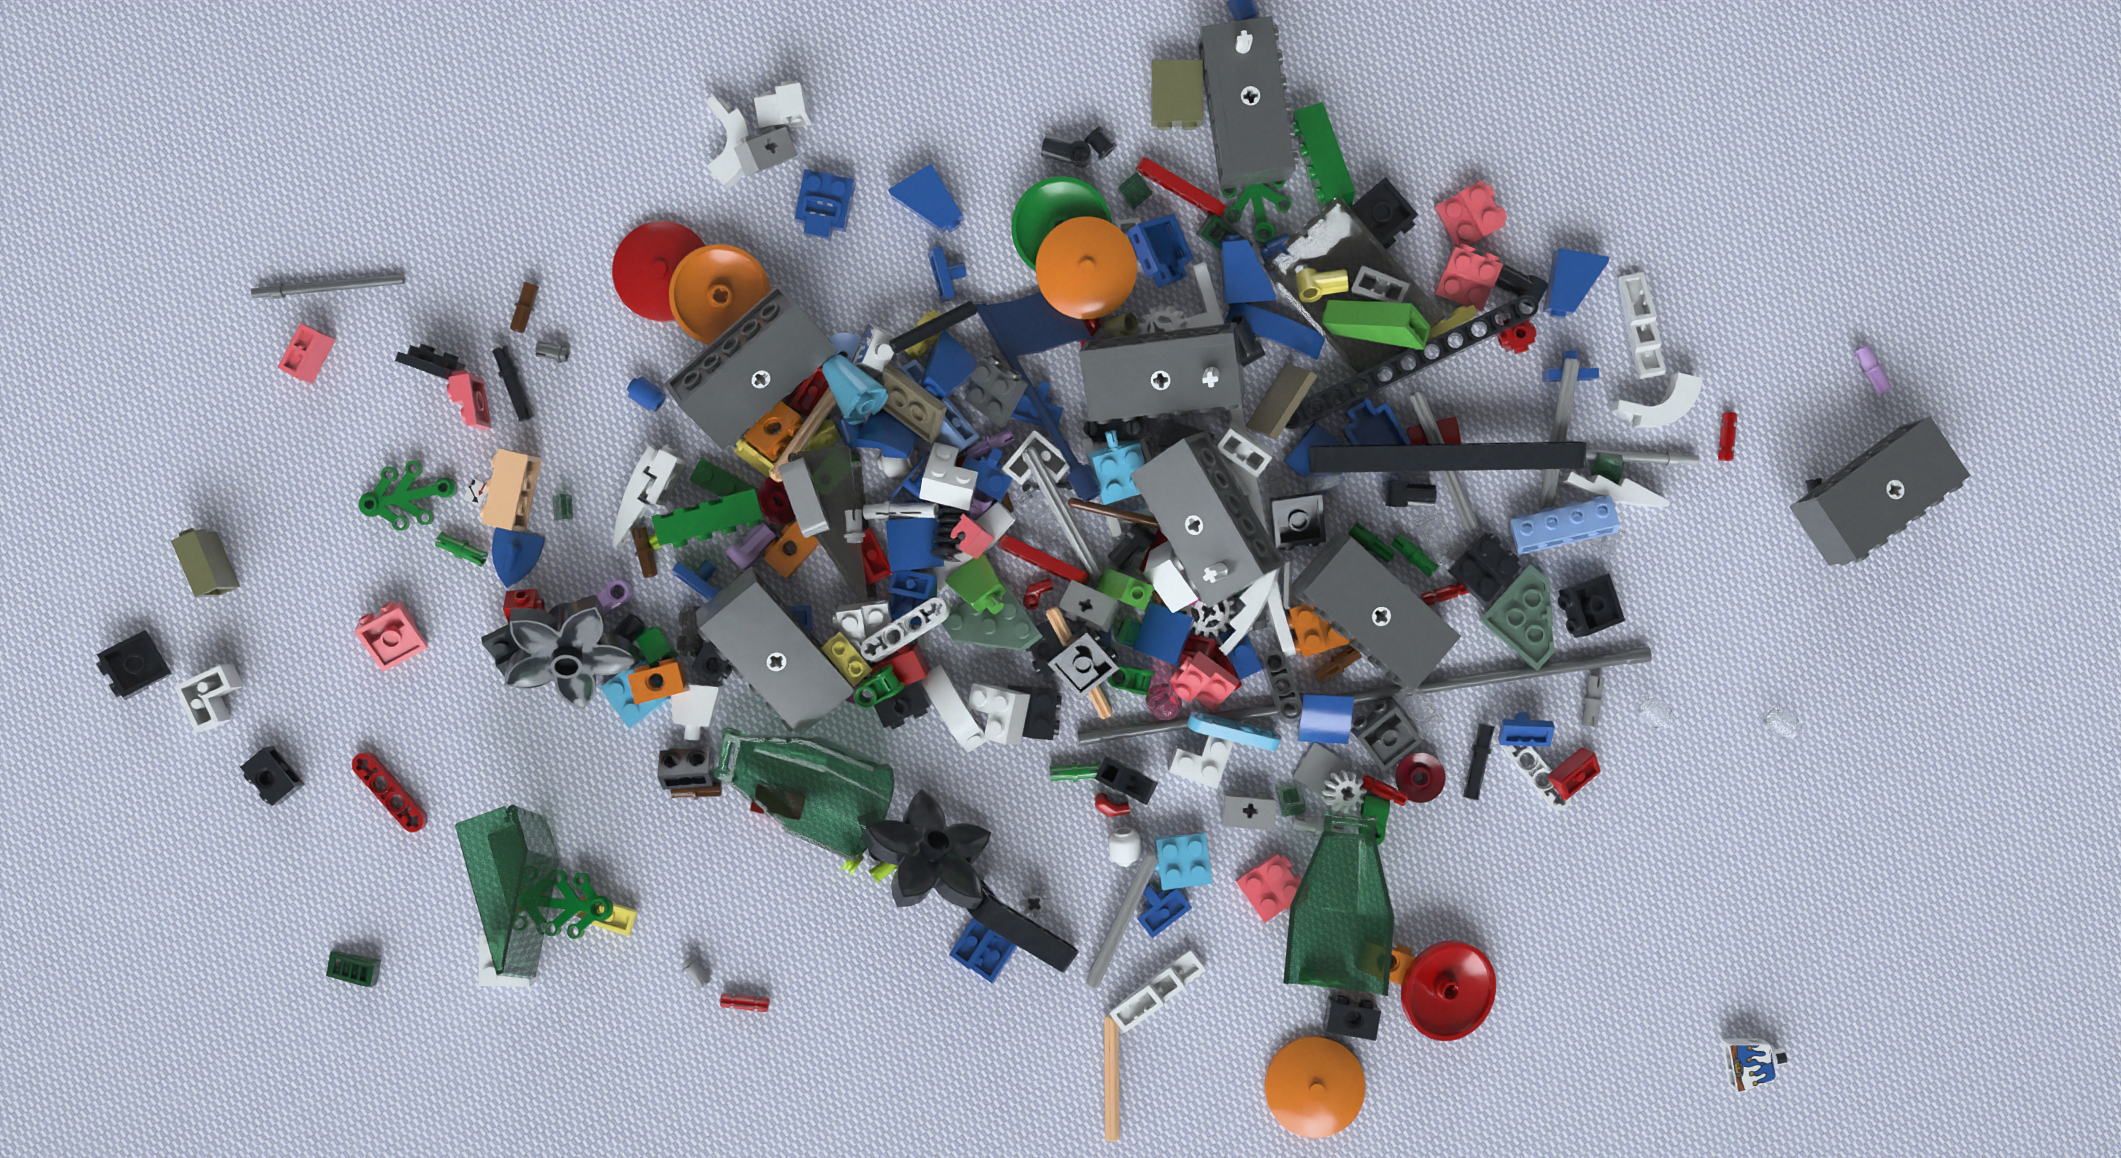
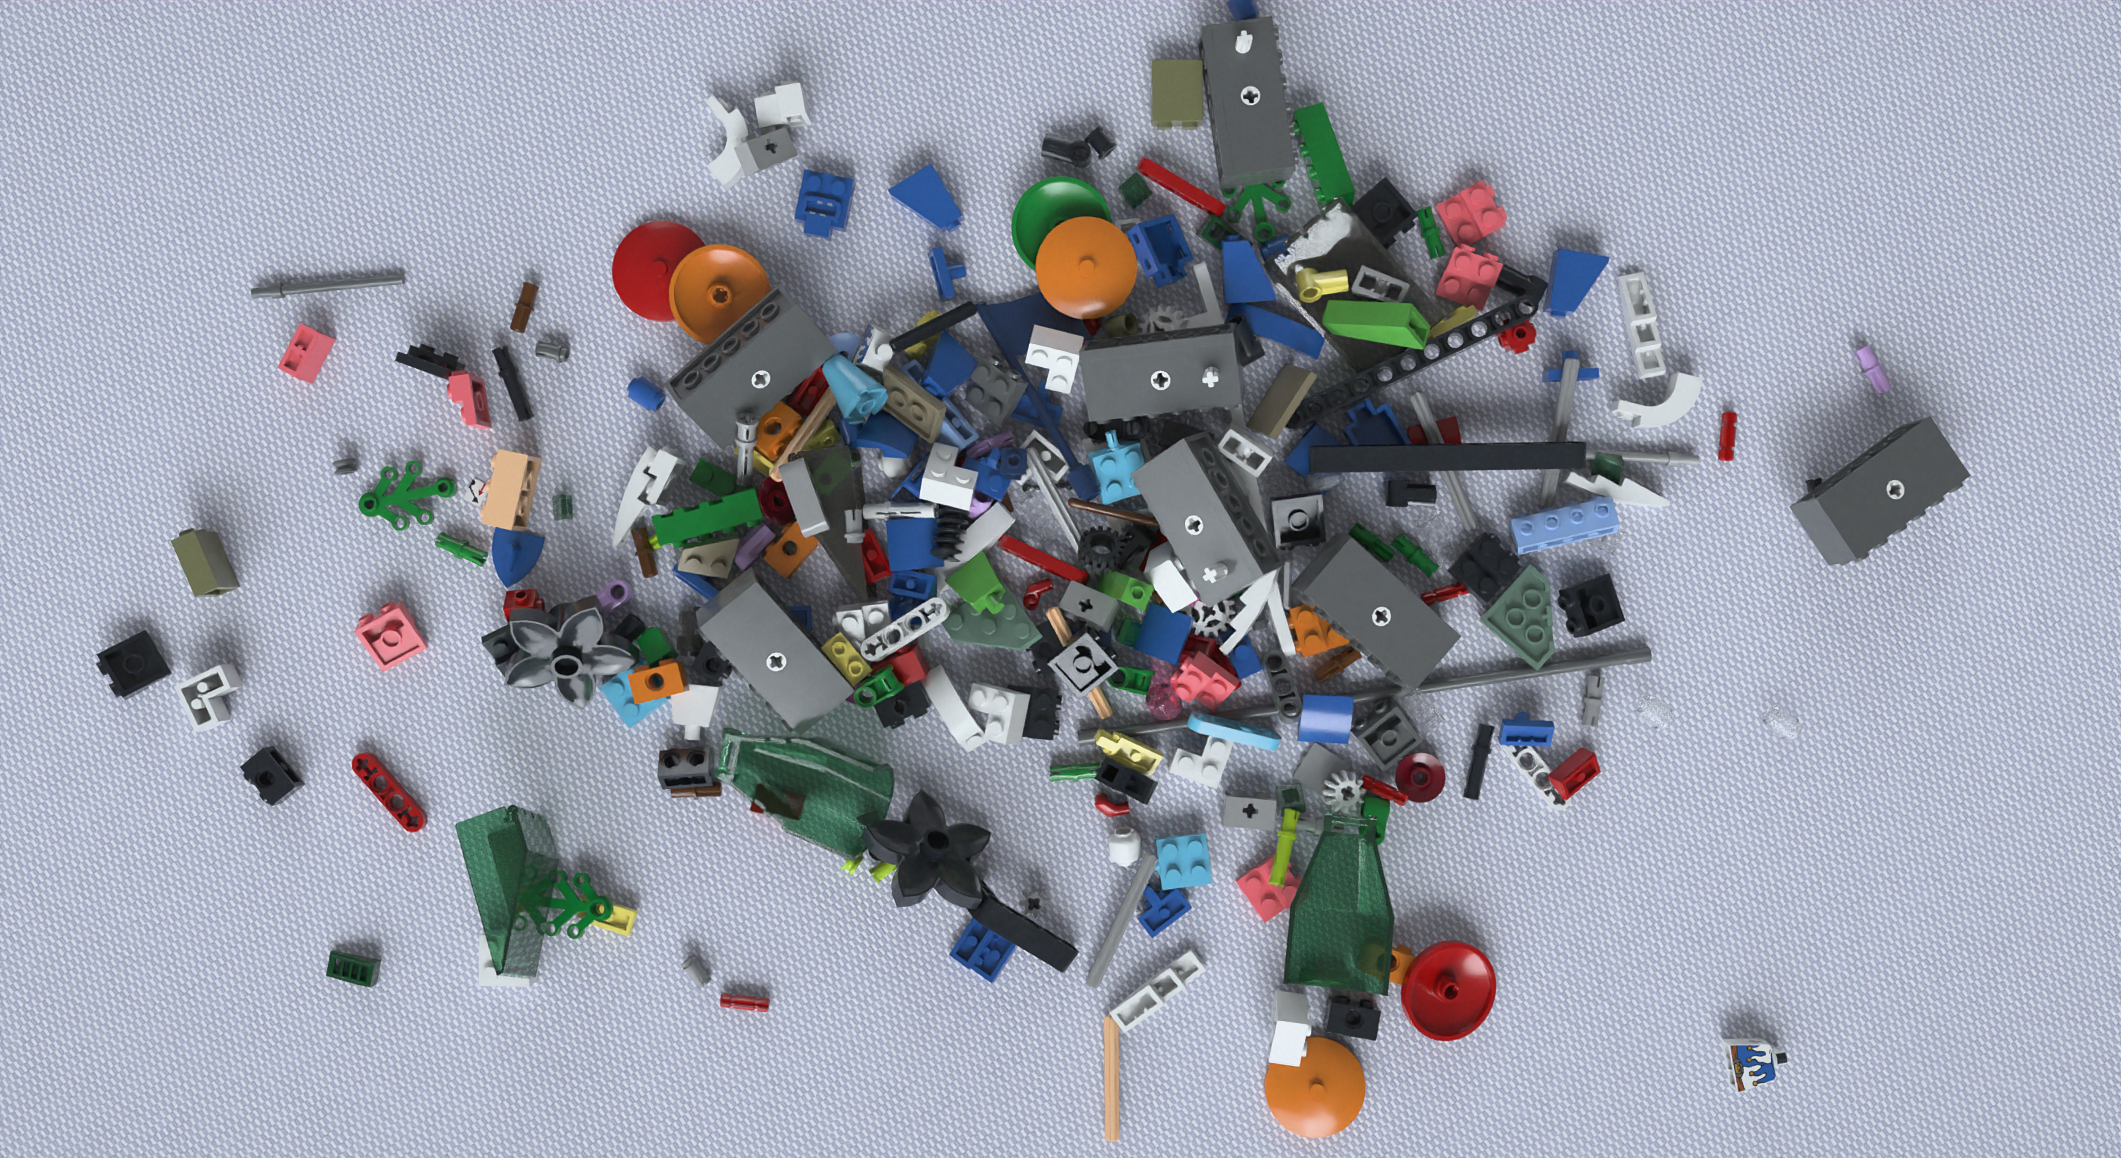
coral hinge [951,514,995,559] -> none
none -> dark grey bush [332,458,358,475]
none -> dark tan wing [677,533,740,579]
none -> light grey pin [735,413,759,487]
none -> dark blue bracket [1000,448,1027,481]
none -> white brick [1025,325,1084,394]
none -> black tyre [1077,526,1125,574]
none -> light yellow hinge [1094,729,1164,776]
none -> lime pin [1268,809,1300,887]
none -> white brick [1268,990,1312,1066]
none -> green pin [1416,206,1446,260]

